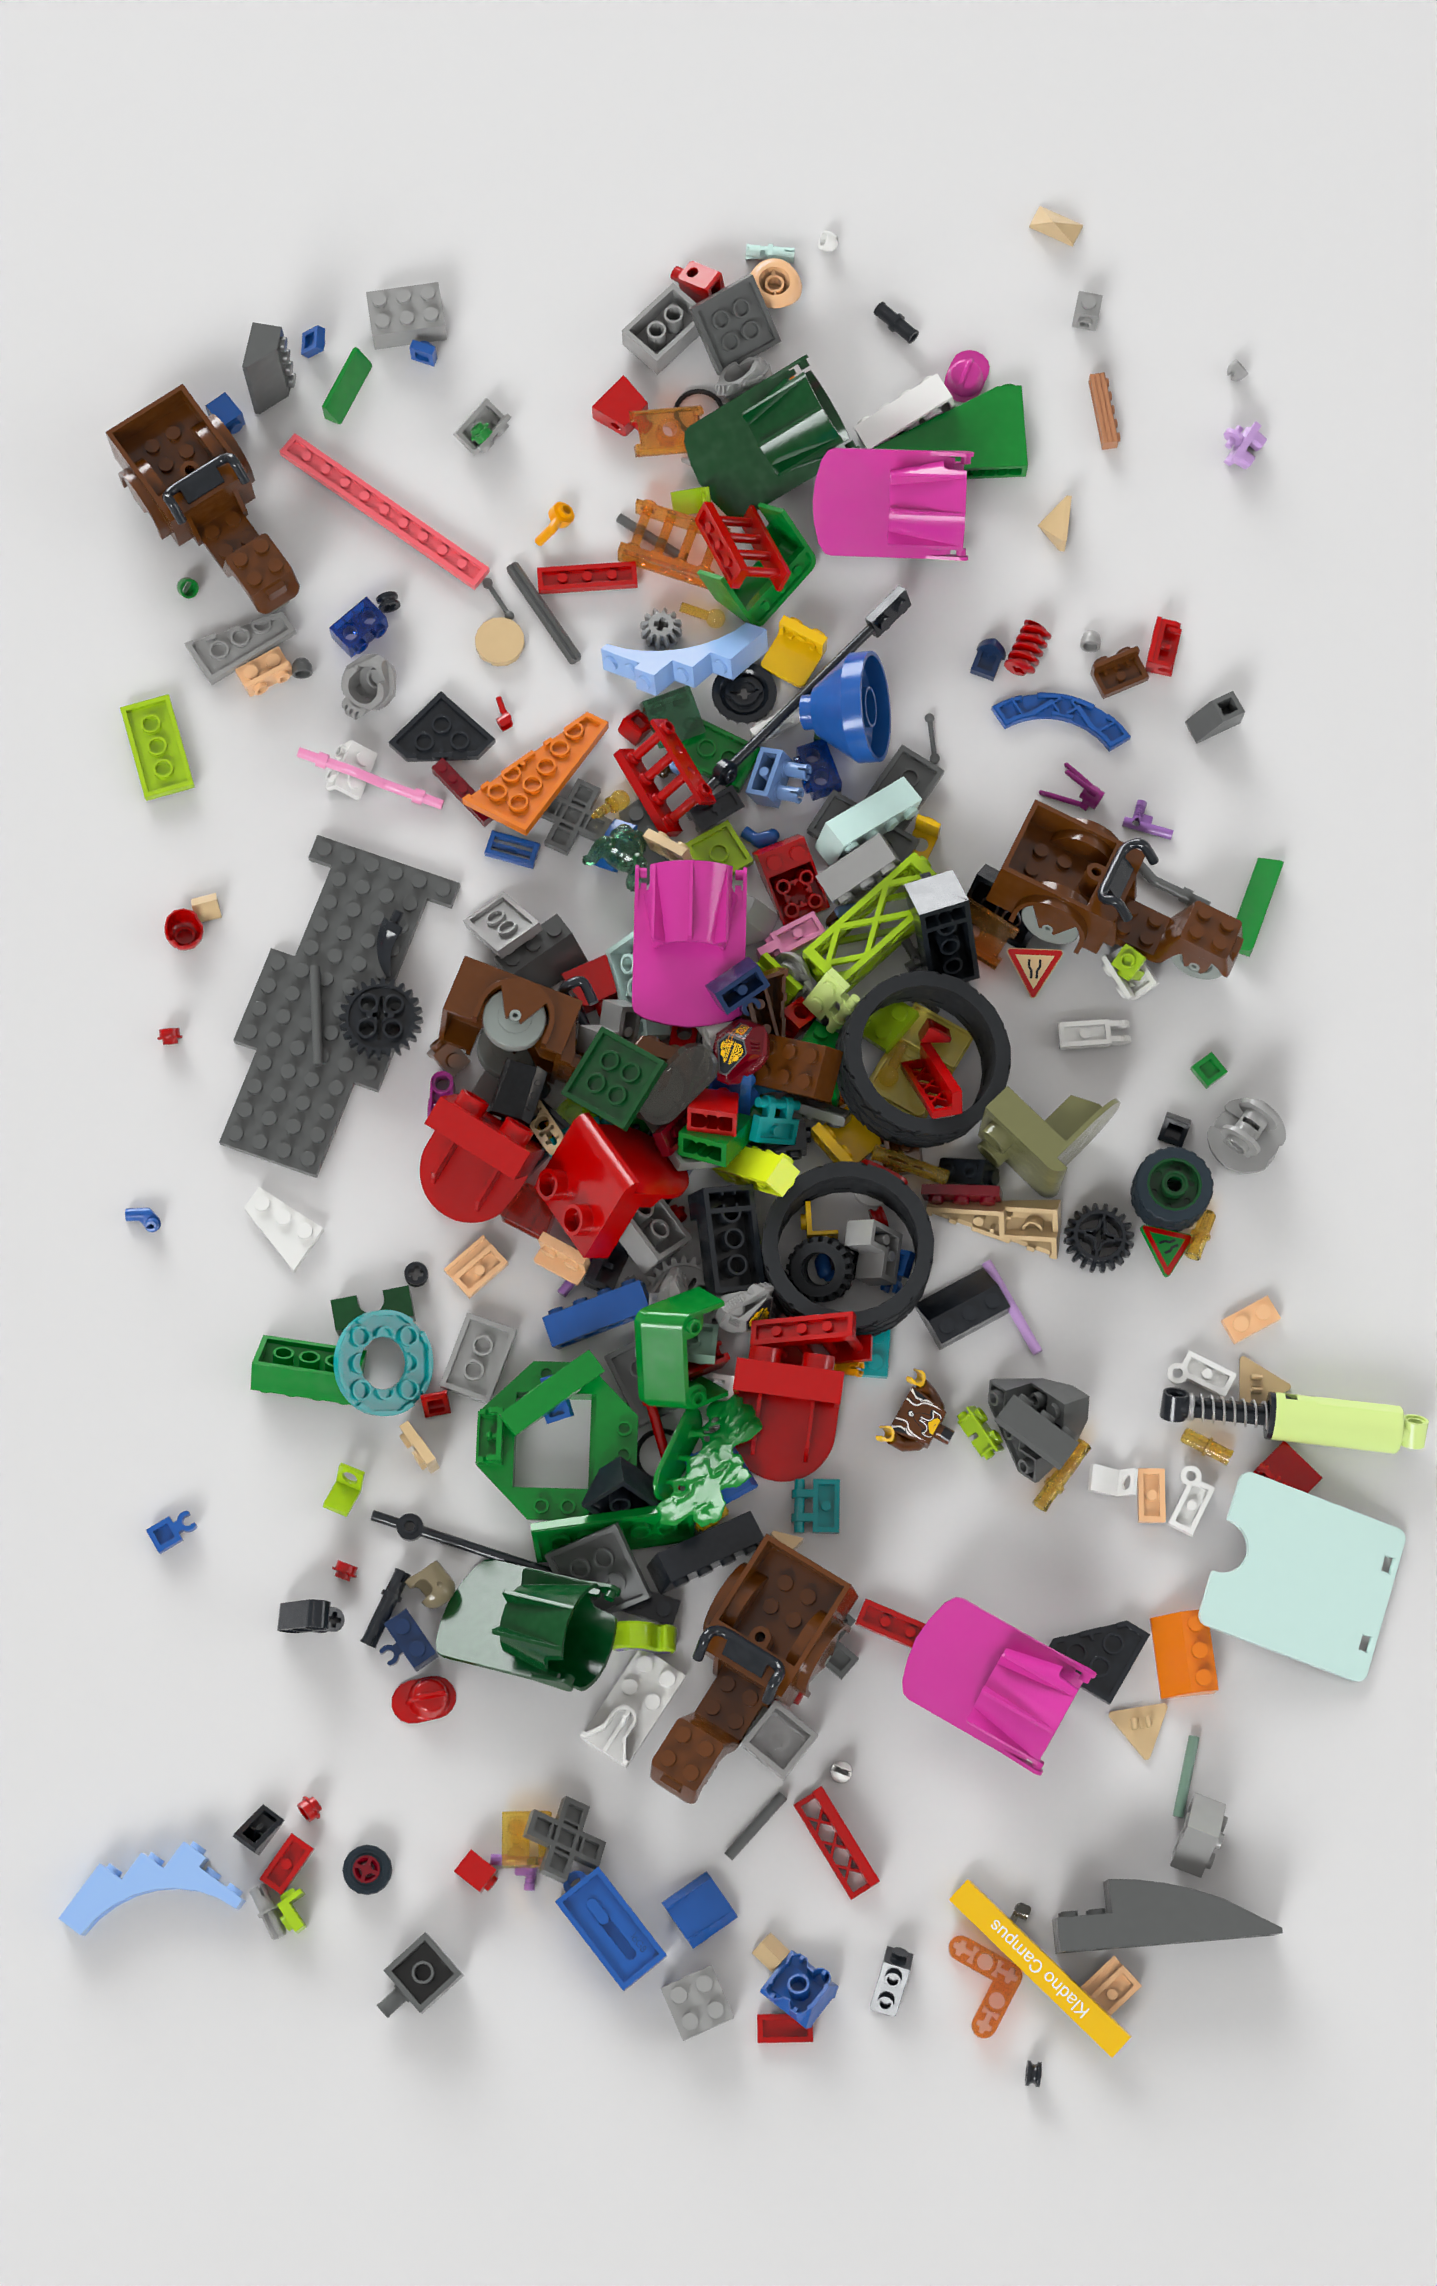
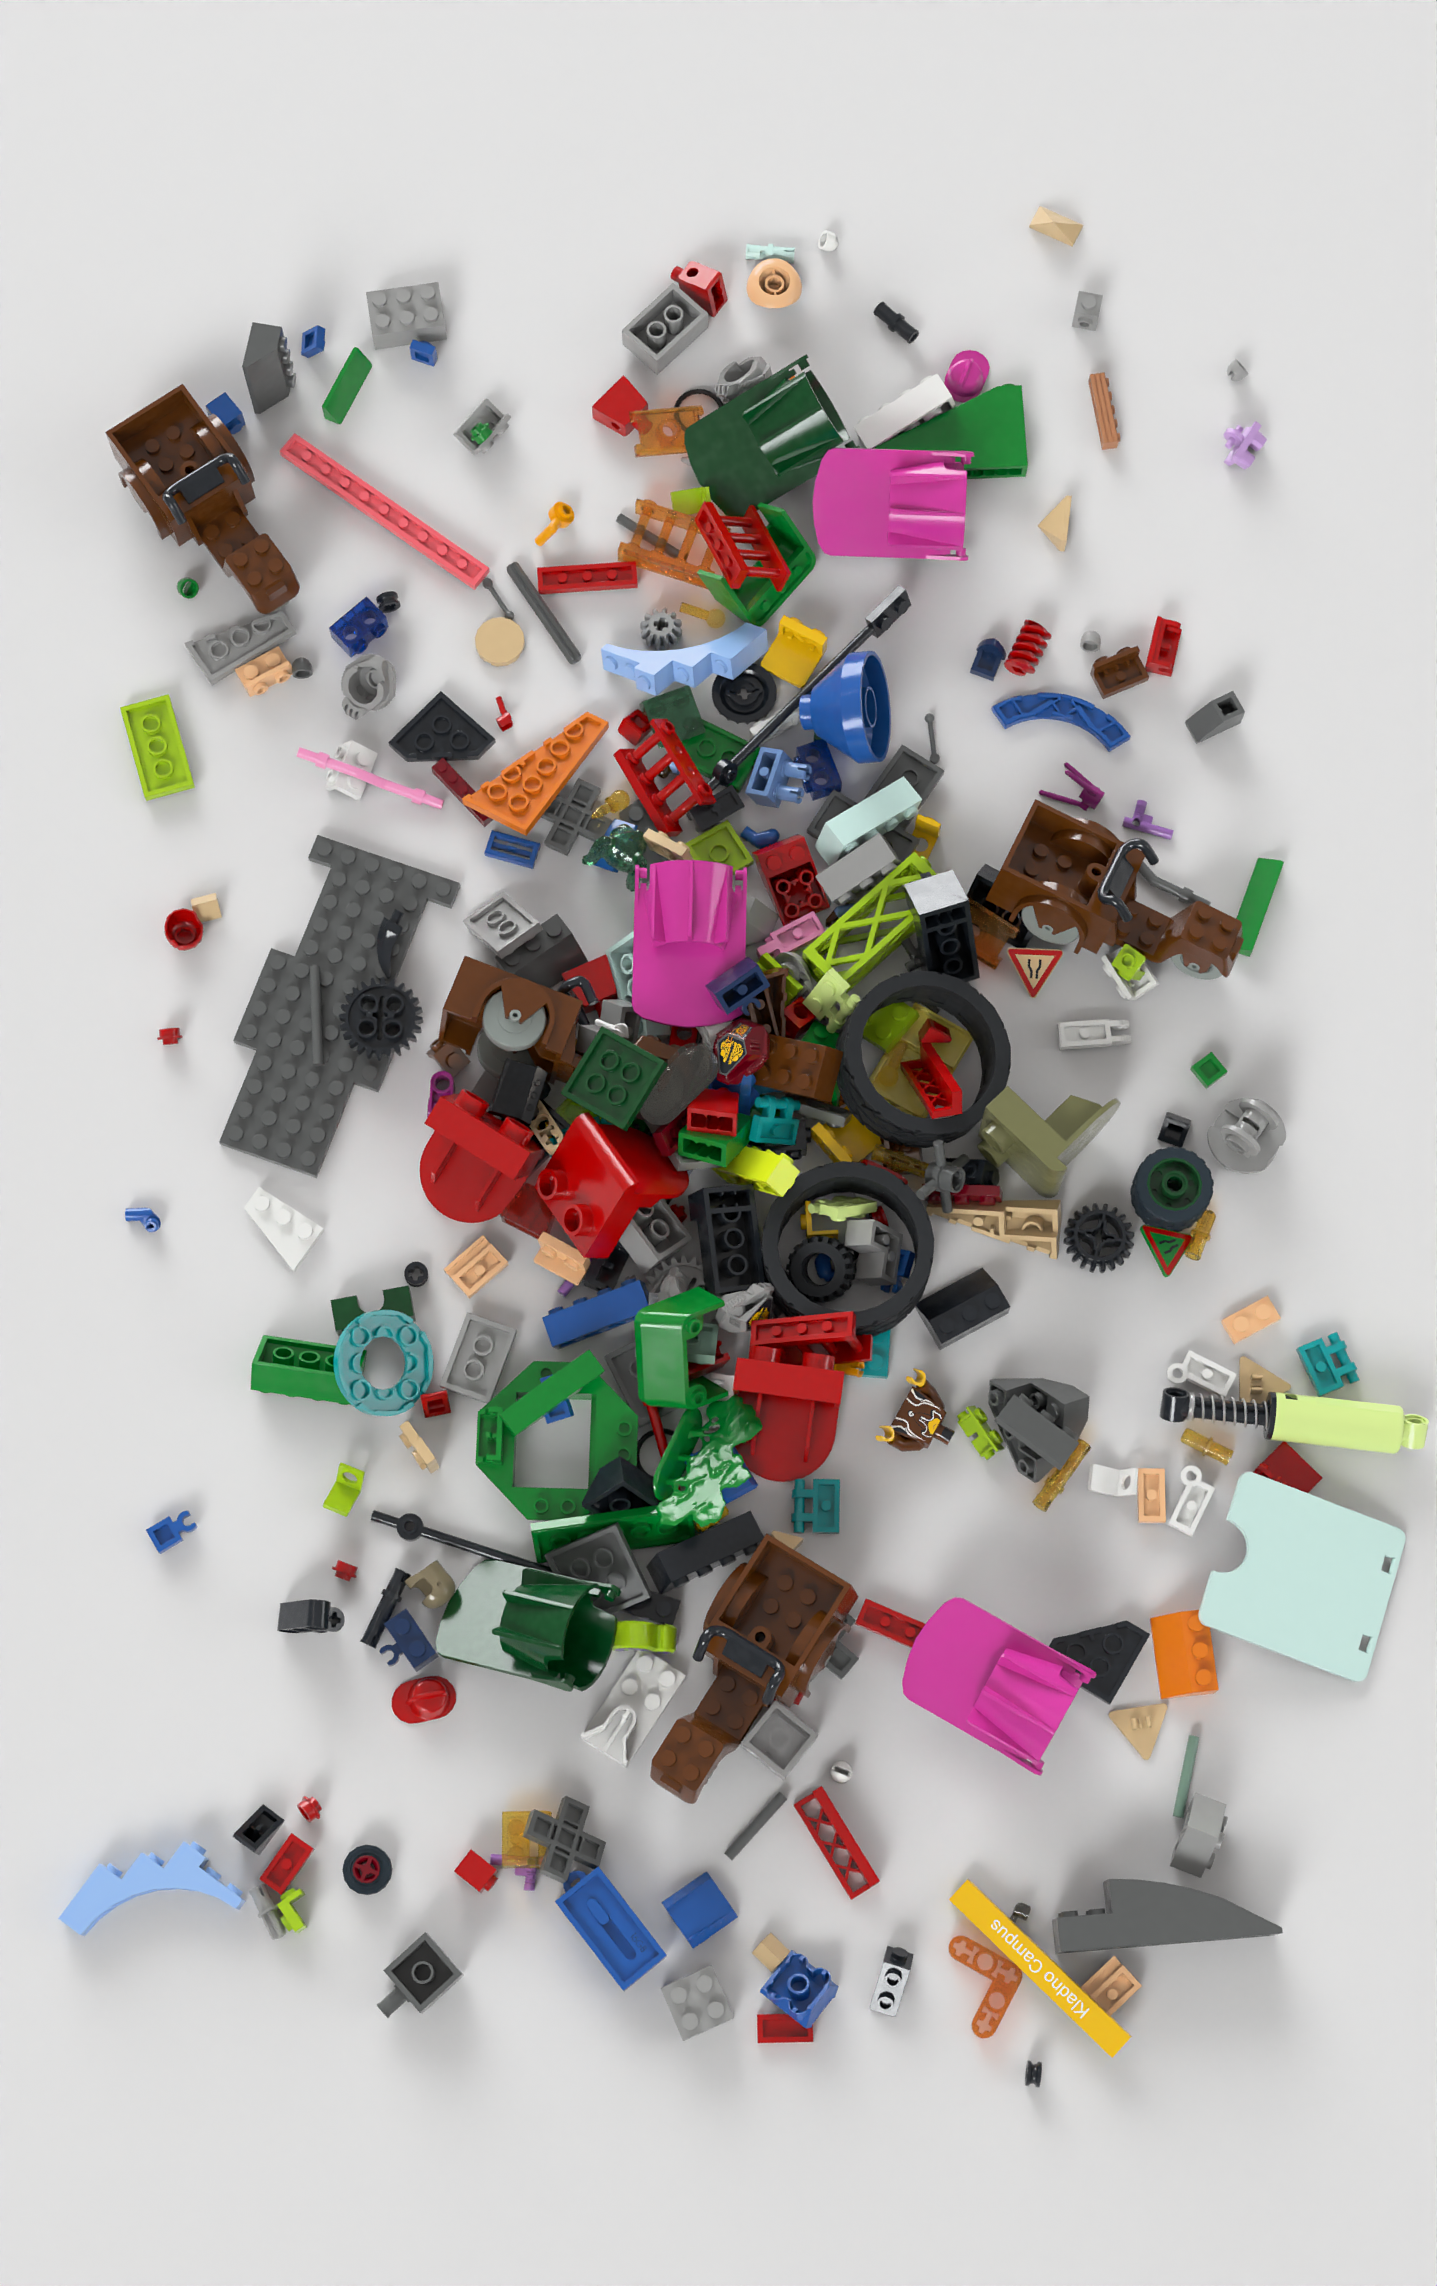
dark grey plate [688,274,781,376] -> none
lavender bar [982,1260,1042,1356] -> none
none -> white hand [595,1019,629,1038]
none -> yellowish green plate [808,1195,877,1221]
none -> dark grey bar [916,1140,969,1213]
none -> teal plate [1296,1332,1360,1397]

